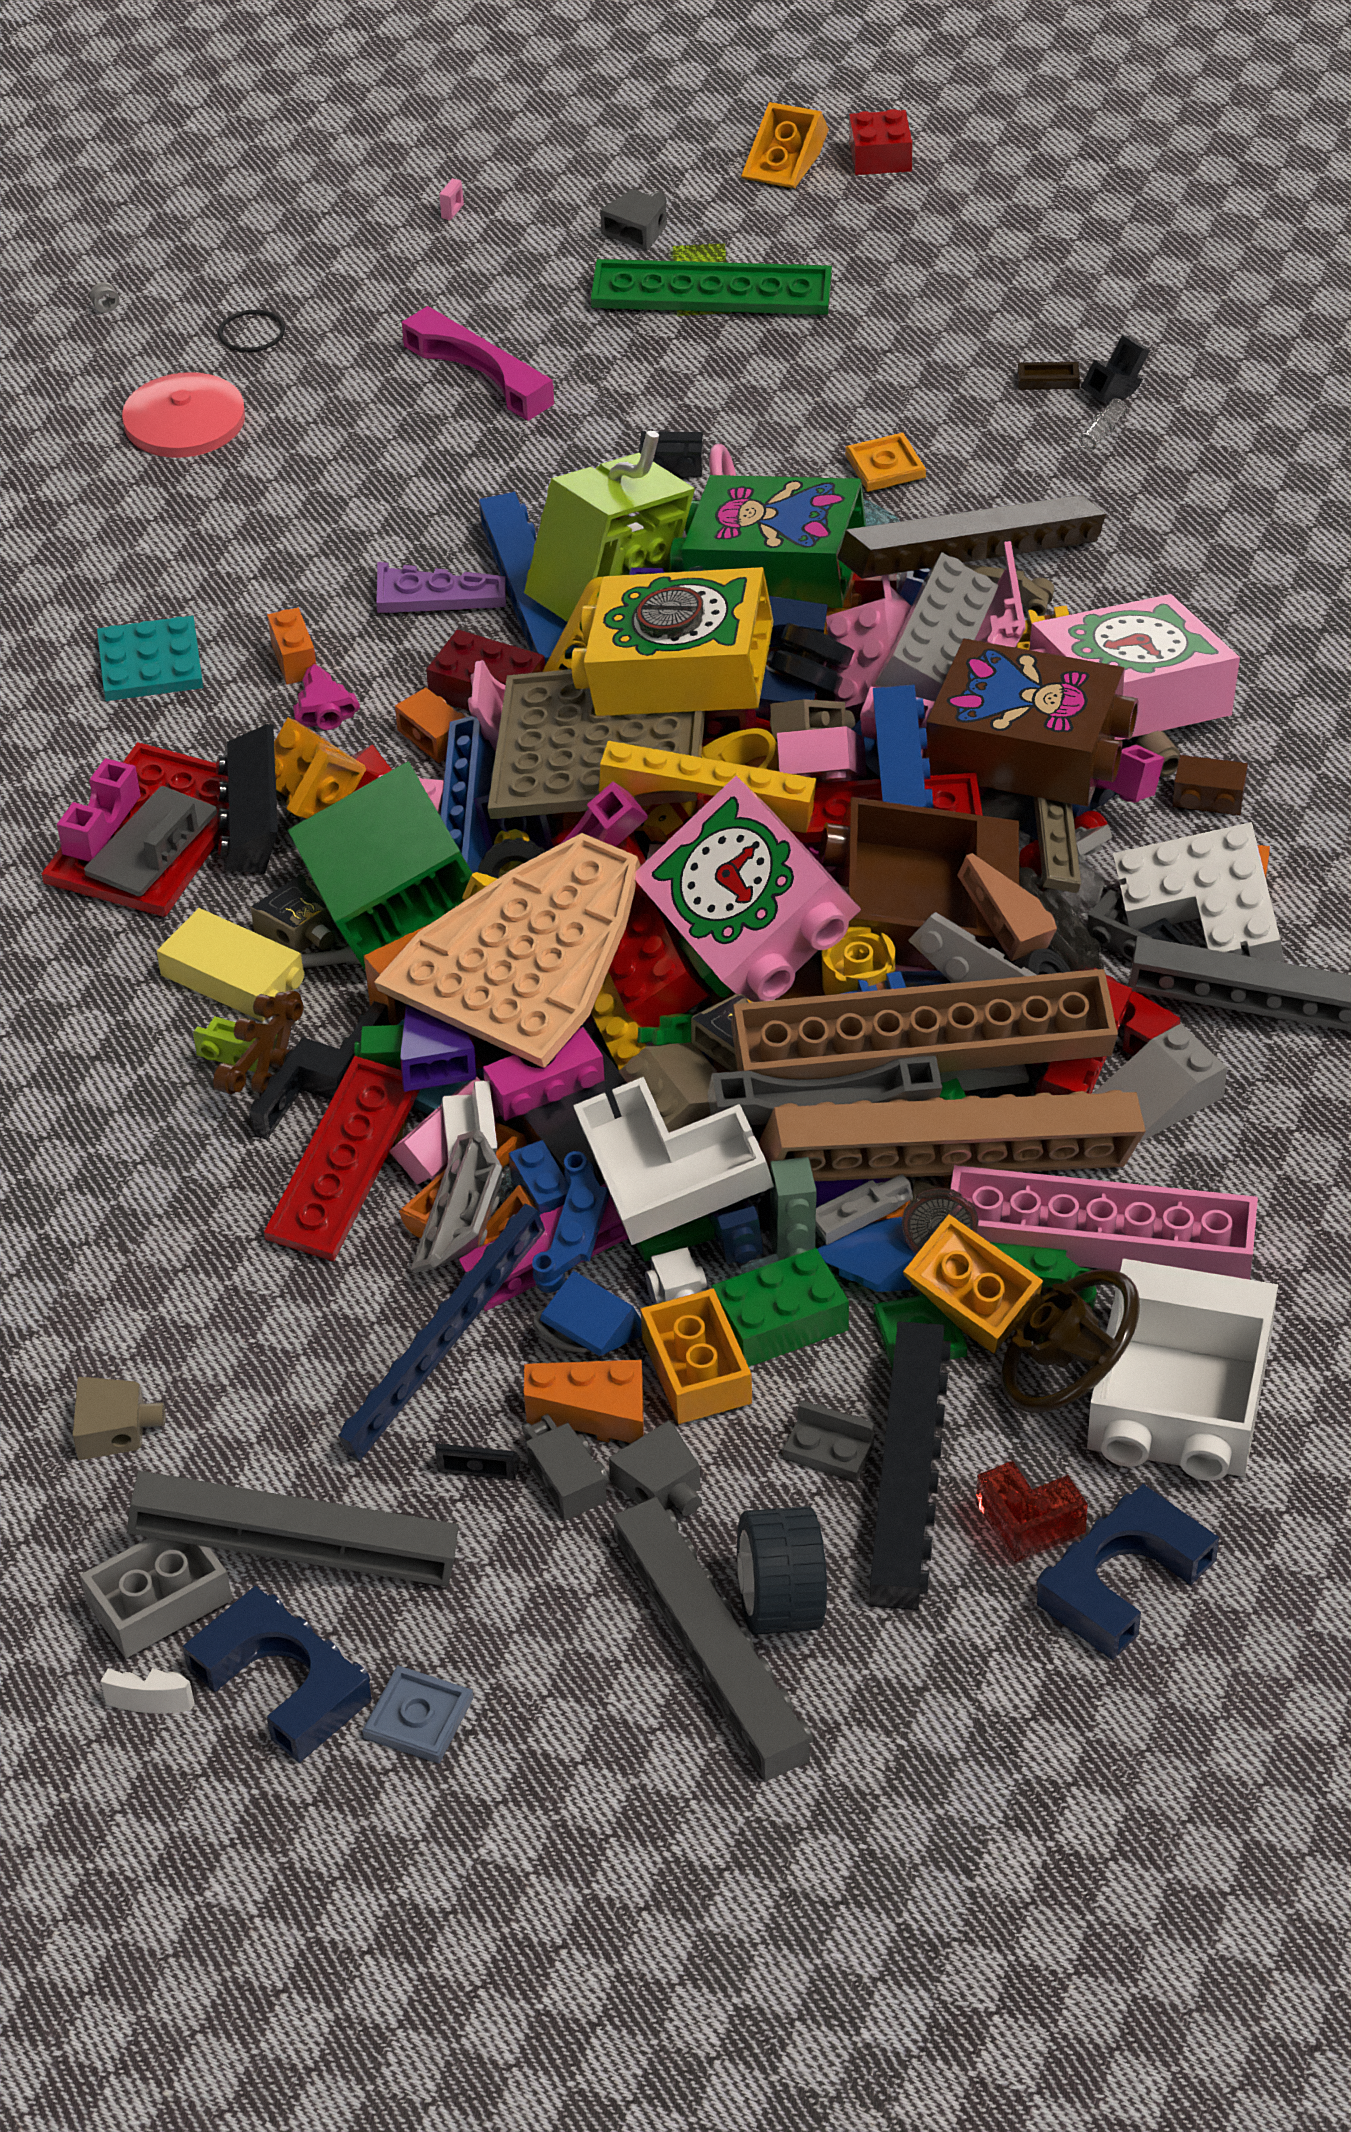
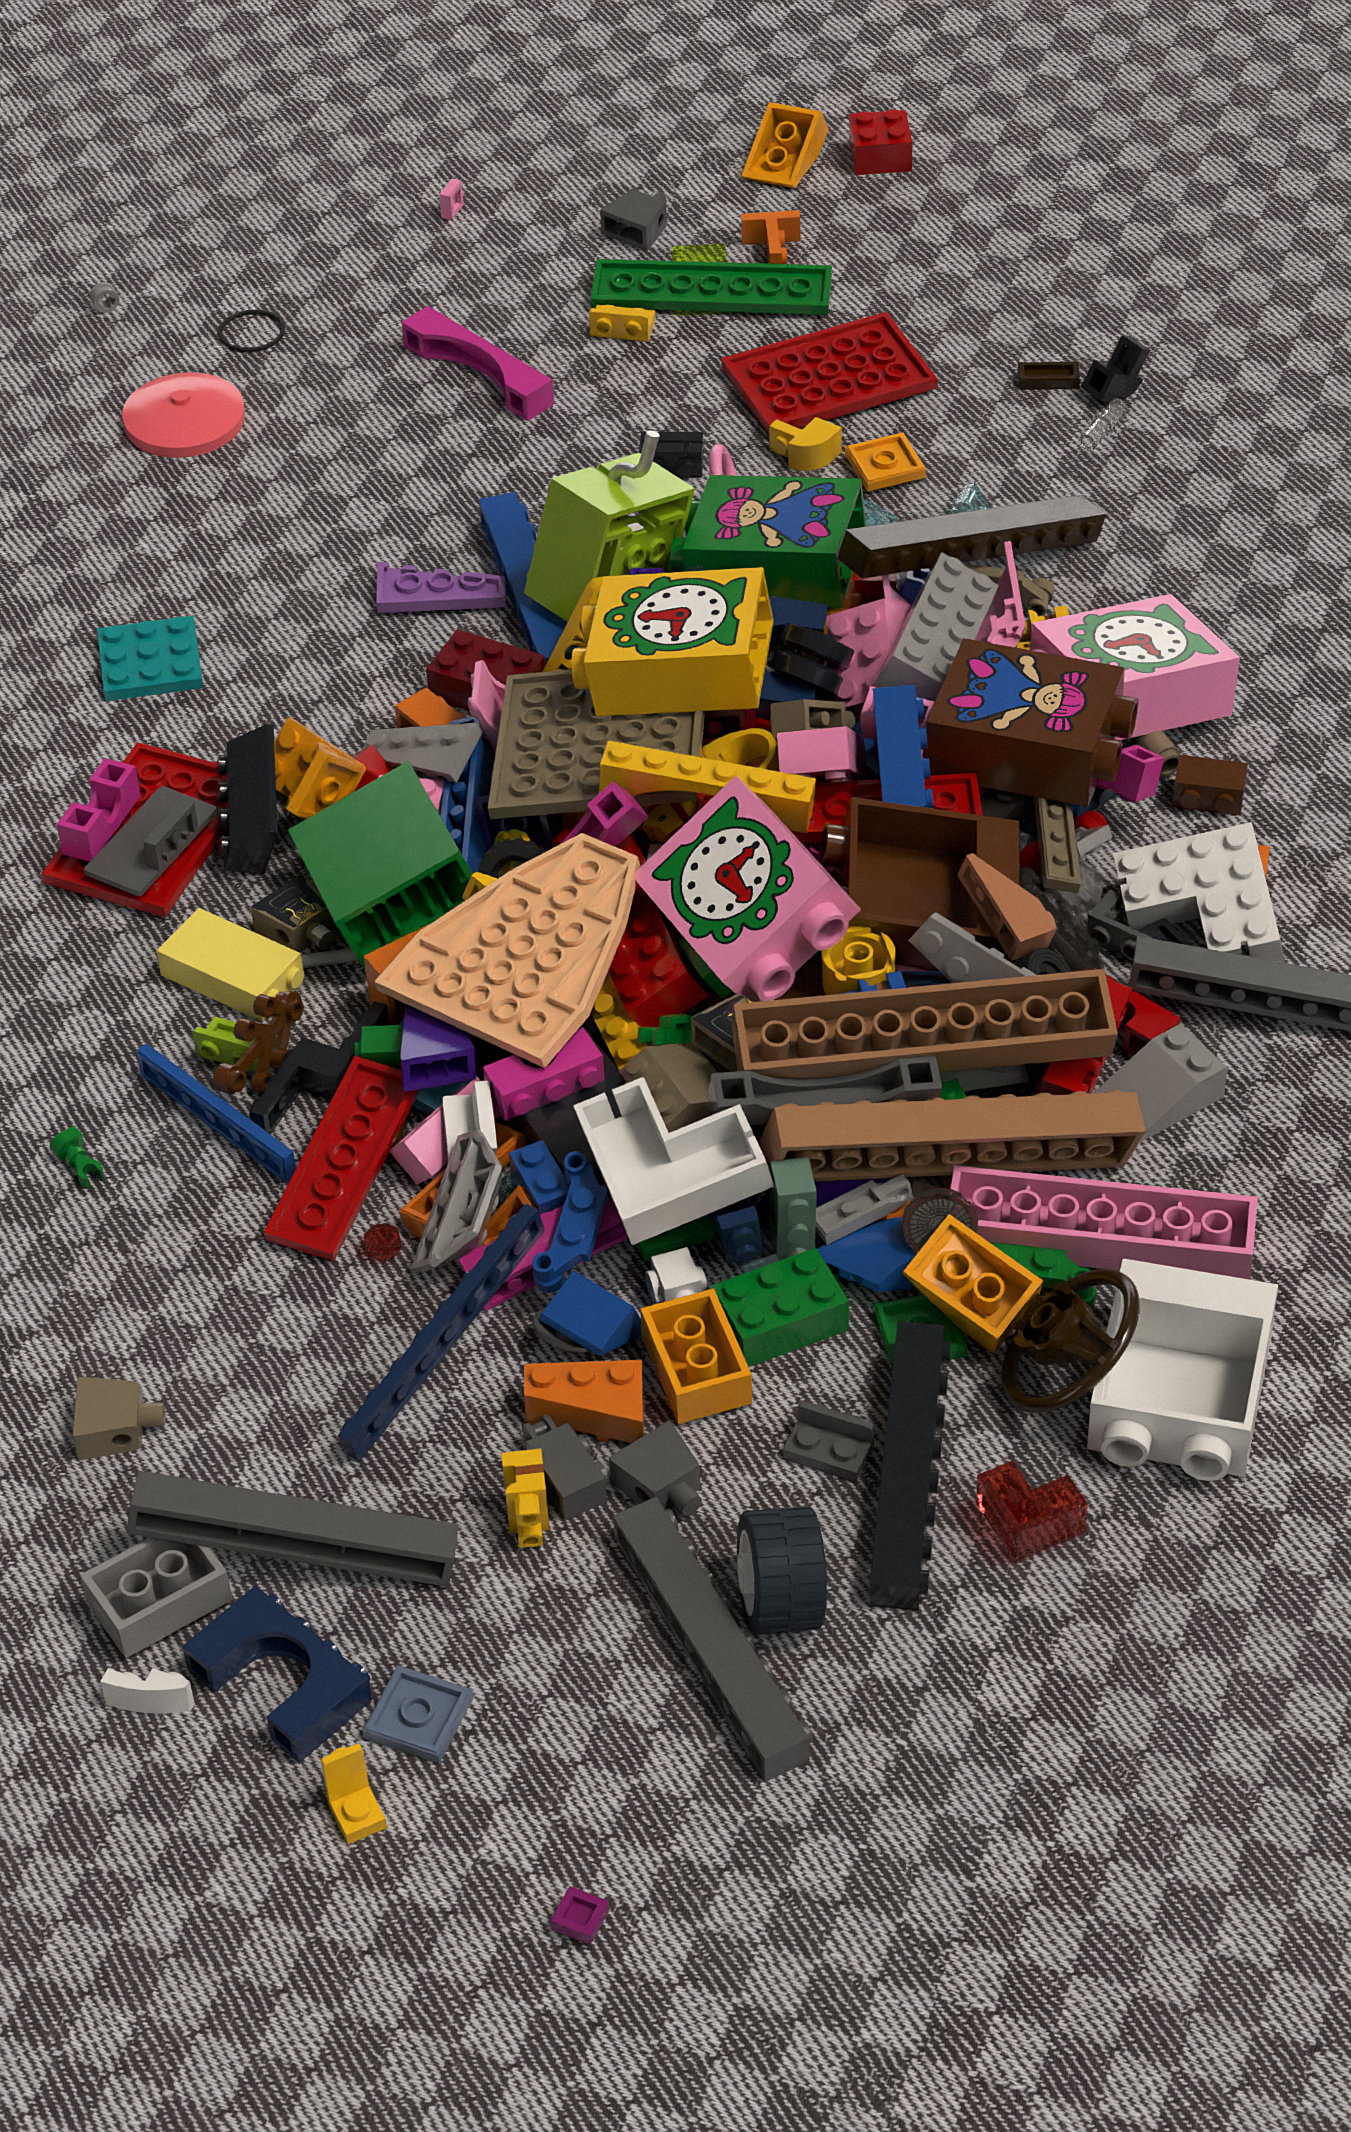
orange brick [267,607,317,685] -> none
dark pink rock [293,664,360,730] -> none
black slope [435,1443,520,1480] -> none
tile [636,586,705,639] -> none
dark blue arch [1036,1484,1219,1661] -> none
none -> green piece [50,1126,104,1189]
none -> blue tile [137,1043,296,1183]
none -> yellow bracket [321,1743,387,1844]
none -> light grey wing [362,723,482,783]
none -> clear red tile [364,1223,402,1261]
none -> yellow hips [501,1448,550,1548]
none -> magenta plate [551,1886,609,1945]
none -> yellow bracket [589,305,656,342]
none -> red plate [721,312,938,436]
none -> orange bracket [741,210,801,264]
none -> yellow brick [769,417,842,471]
none -> clear light blue tile [948,482,990,514]

